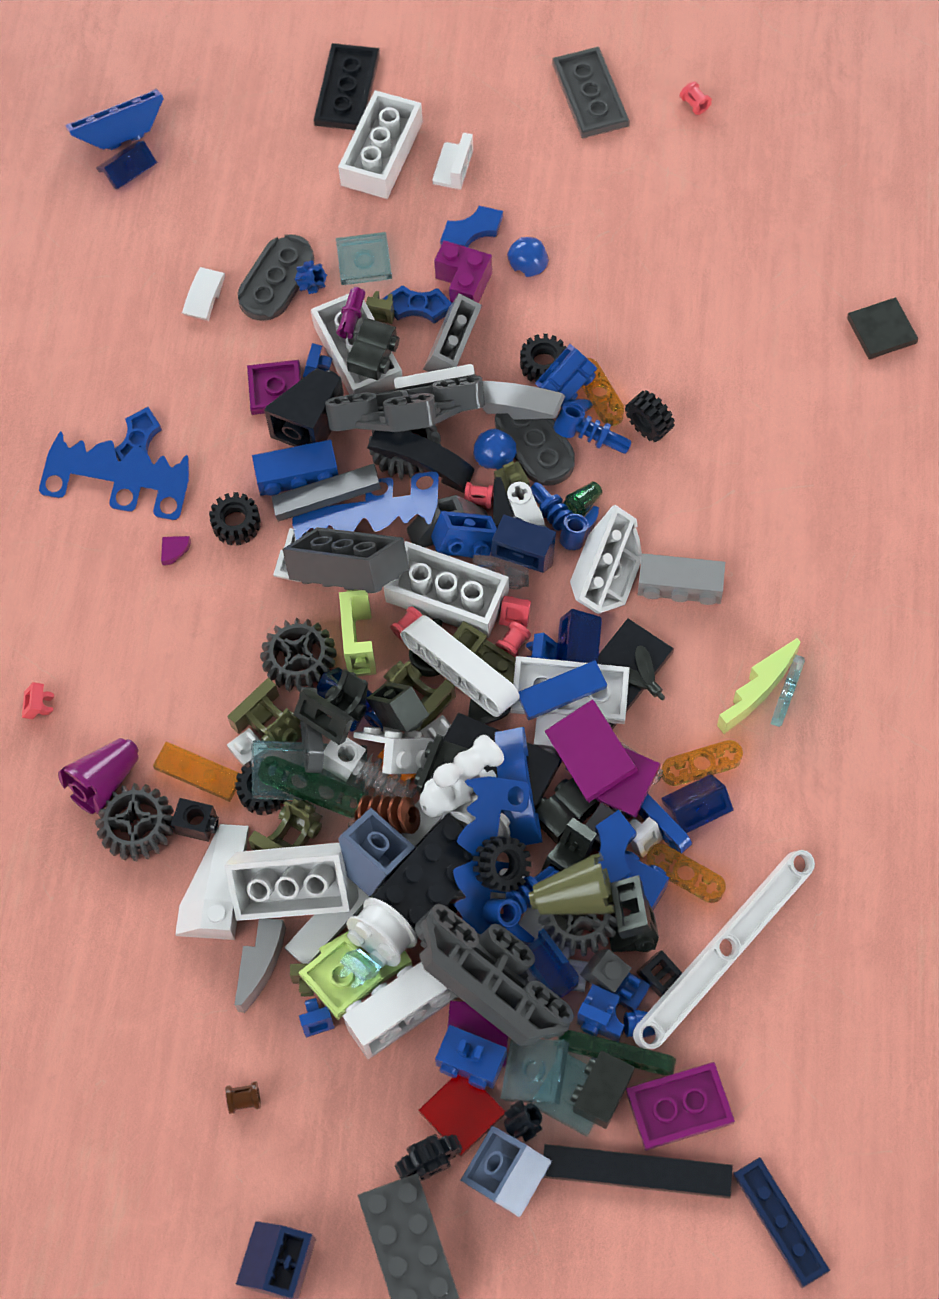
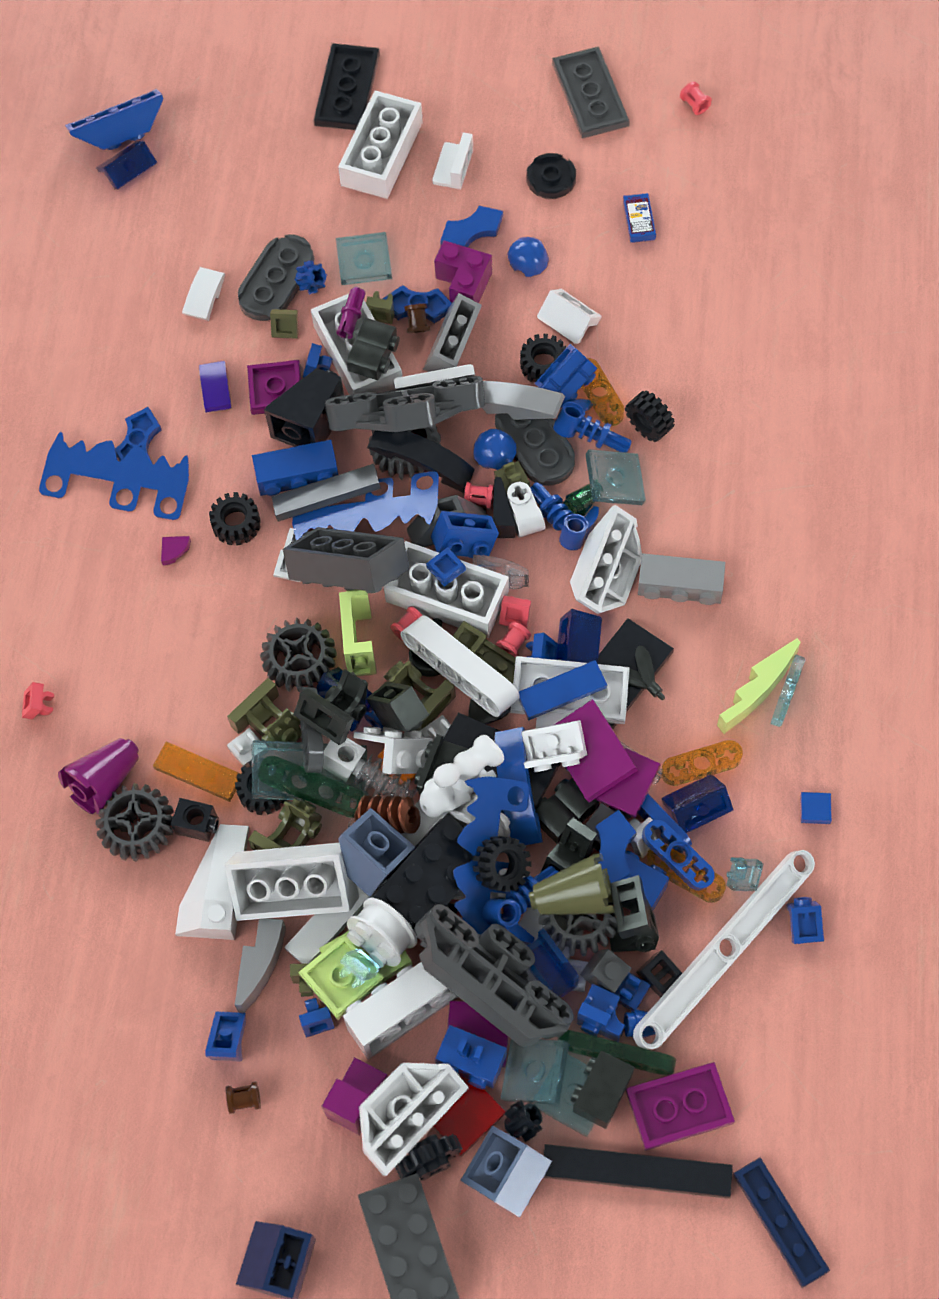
dark blue slope [491,515,556,573] -> none
pearl dark grey tile [847,297,918,359] -> none
none -> dark purple slope [199,361,232,413]
none -> blue slope [205,1011,246,1061]
none -> olive tile [270,309,299,338]
none -> magenta brick [321,1057,388,1136]
none -> white wedge [359,1063,469,1176]
none -> reddish brown bush [404,304,430,333]
none -> blue tile [426,547,466,587]
none -> white bracket [522,720,587,772]
none -> black tile [527,153,576,199]
none -> white panel [537,289,602,344]
none -> clear light blue tile [585,449,646,505]
none -> tile [623,193,656,243]
none -> blue beam [642,820,715,890]
none -> clear light blue tile [726,857,764,891]
none -> blue bracket [786,897,824,944]
none -> blue tile [800,792,832,824]

